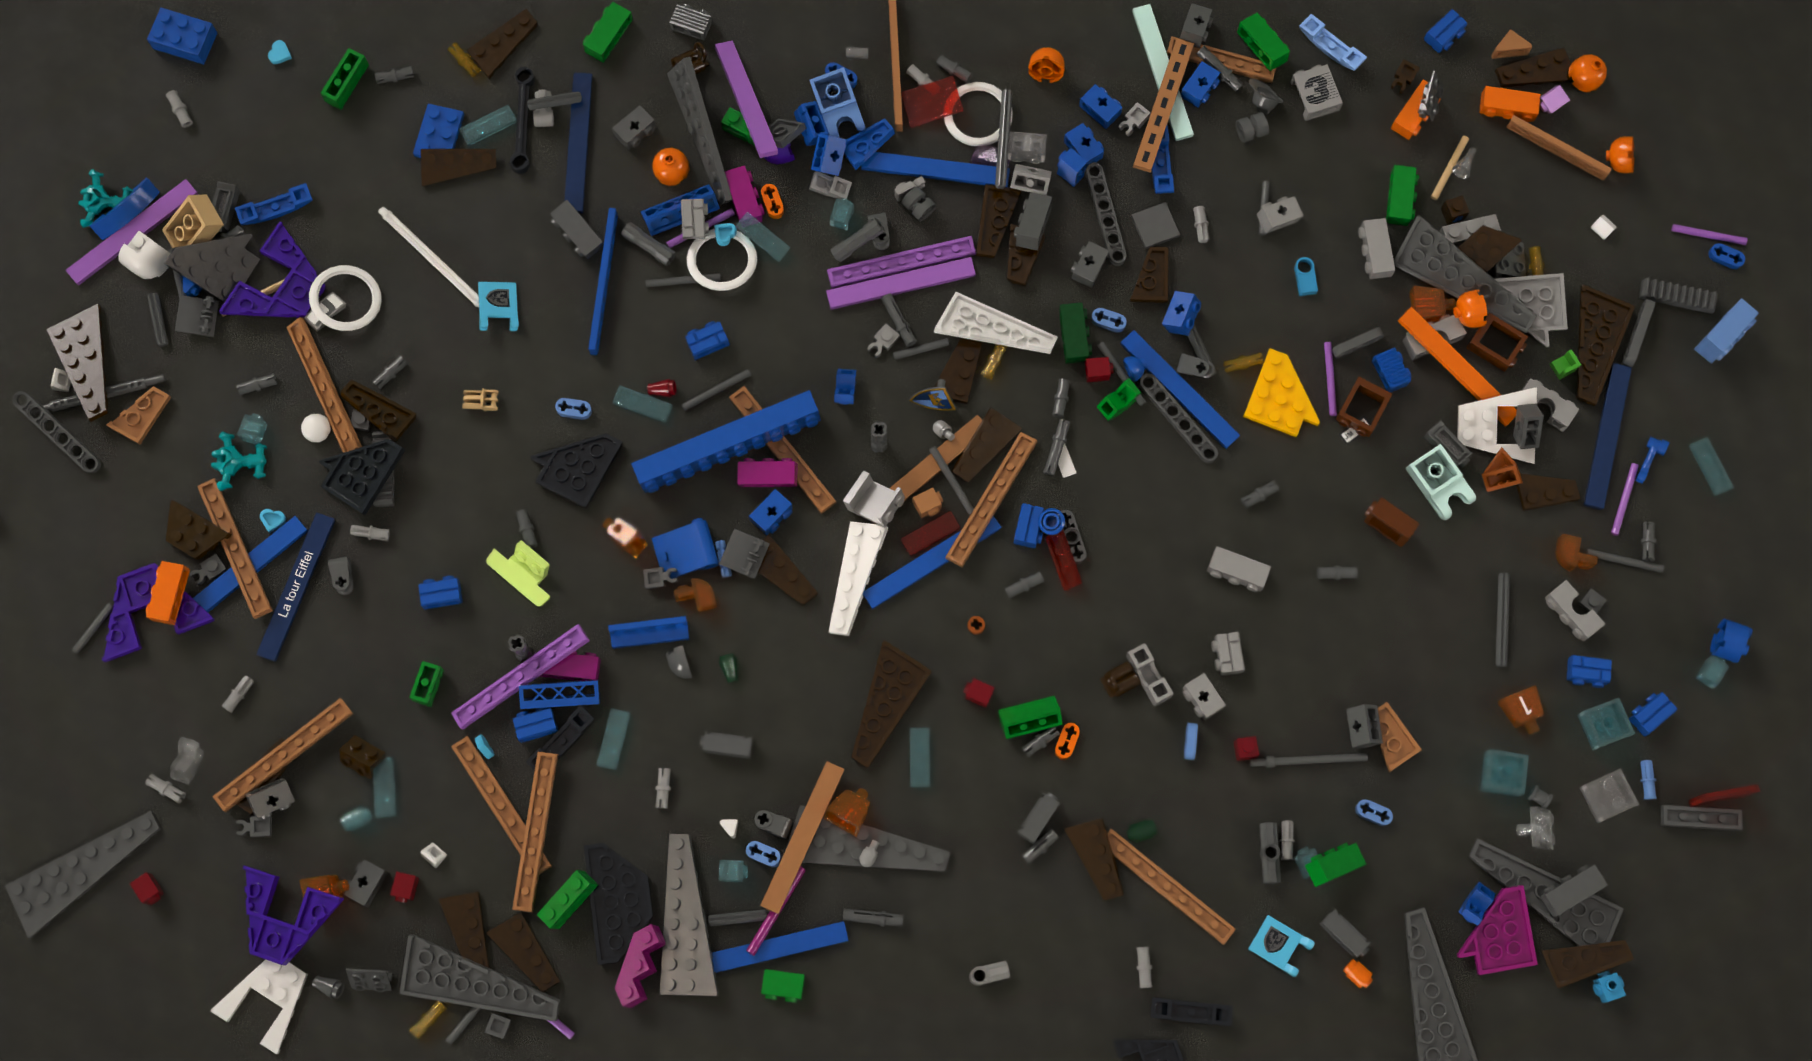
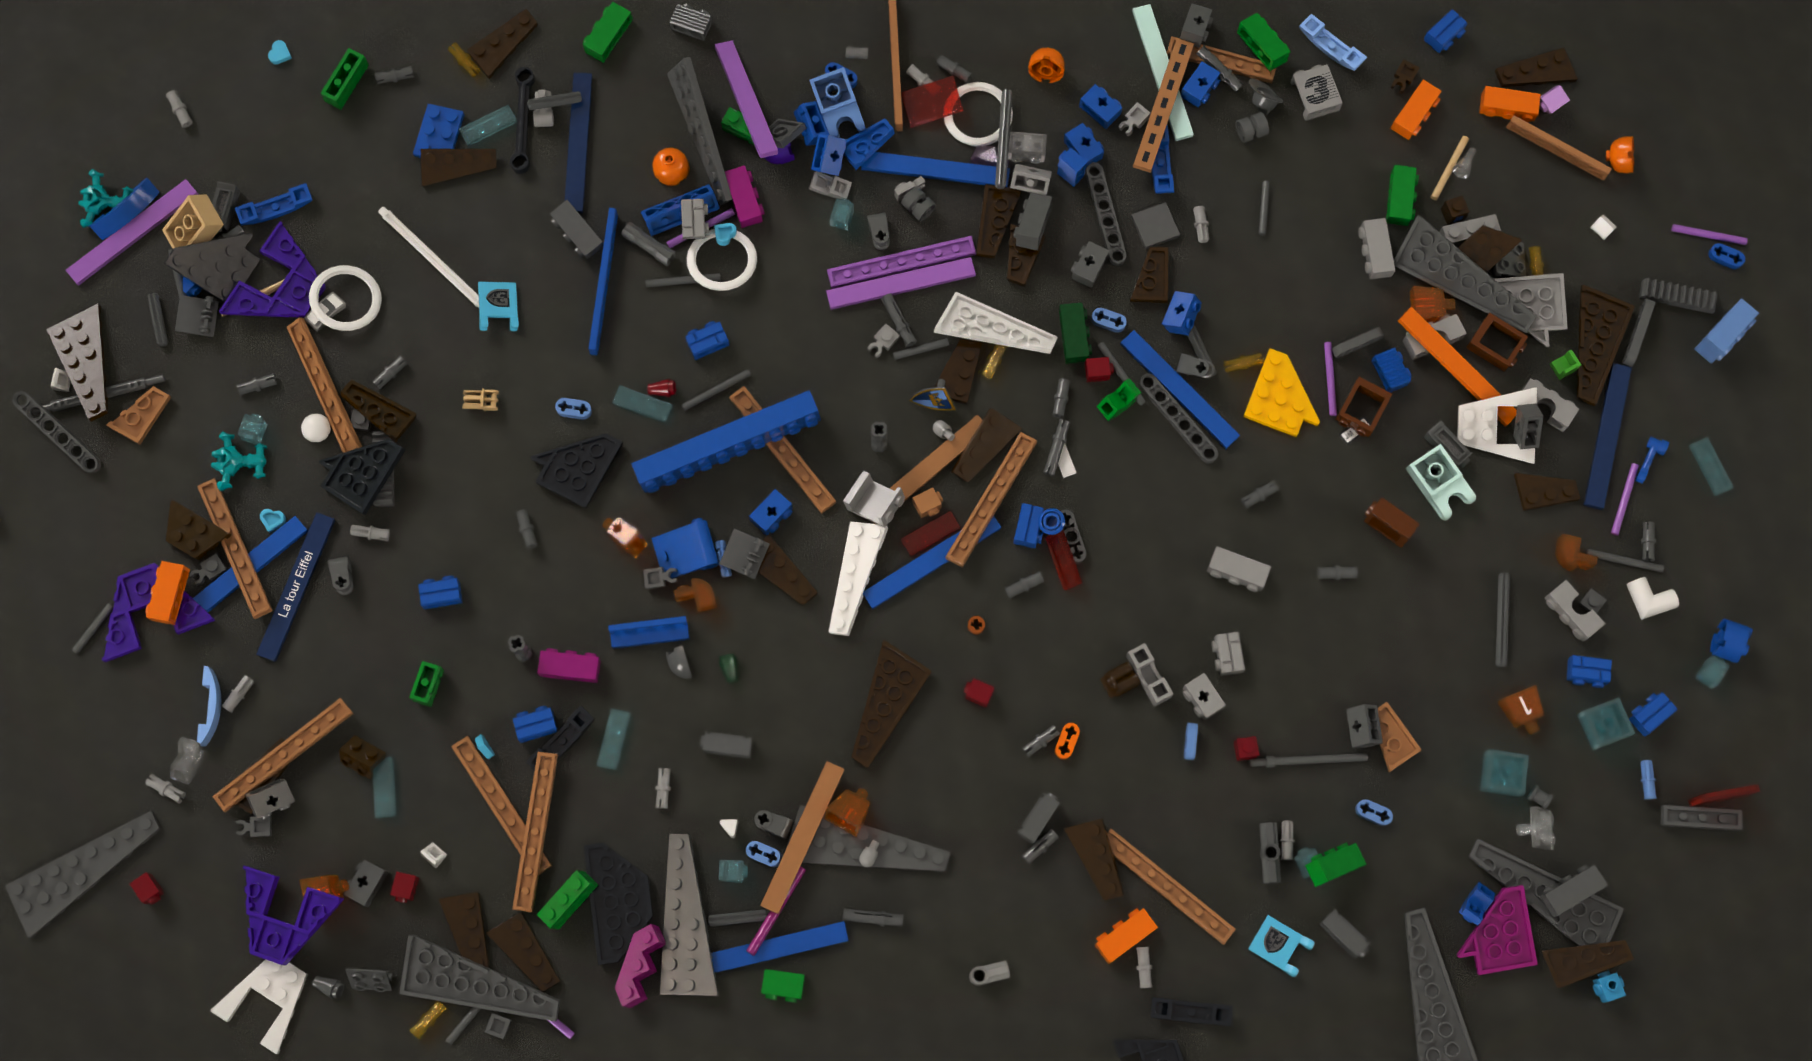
white brick [118,231,170,280] -> none
blue brick [147,7,218,65] -> none
clear light blue brick [340,805,372,832] -> none
medium lavender tile [451,624,590,730] -> none
yellowish green plate [486,540,550,607] -> none
blue fence [519,680,600,709] -> none
dark grey brick [612,105,656,150] -> none
dark brown piece [671,42,710,74] -> none
clear light blue tile [735,212,790,262] -> none
magenta brick [737,458,798,487] -> none
orange beam [761,184,784,219] -> none
dark grey axle [830,217,885,262] -> none
blue brick [834,369,857,405] -> none
clear light blue tile [910,728,930,787] -> none
dark grey bar [929,446,974,514] -> none
green brick [998,695,1063,739] -> none
blue brick [1123,356,1148,382] -> none
clear green brick [1126,819,1157,844] -> none
light grey brick [1257,196,1304,234] -> none
dark azure piece [1294,257,1318,296] -> none
orange brick [1343,959,1373,989] -> none
dark grey hinge [1418,70,1443,121] -> none
orange cylinder [1453,289,1487,328] -> none
dark orange slope [1482,447,1523,492] -> none
medium nougat slope [1491,29,1532,59] -> none
orange cylinder [1568,54,1607,93] -> none
clear piece [1579,768,1639,823] -> none
none -> light blue slope [197,666,221,747]
none -> orange brick [1095,908,1158,964]
none -> white brick [1626,577,1679,620]

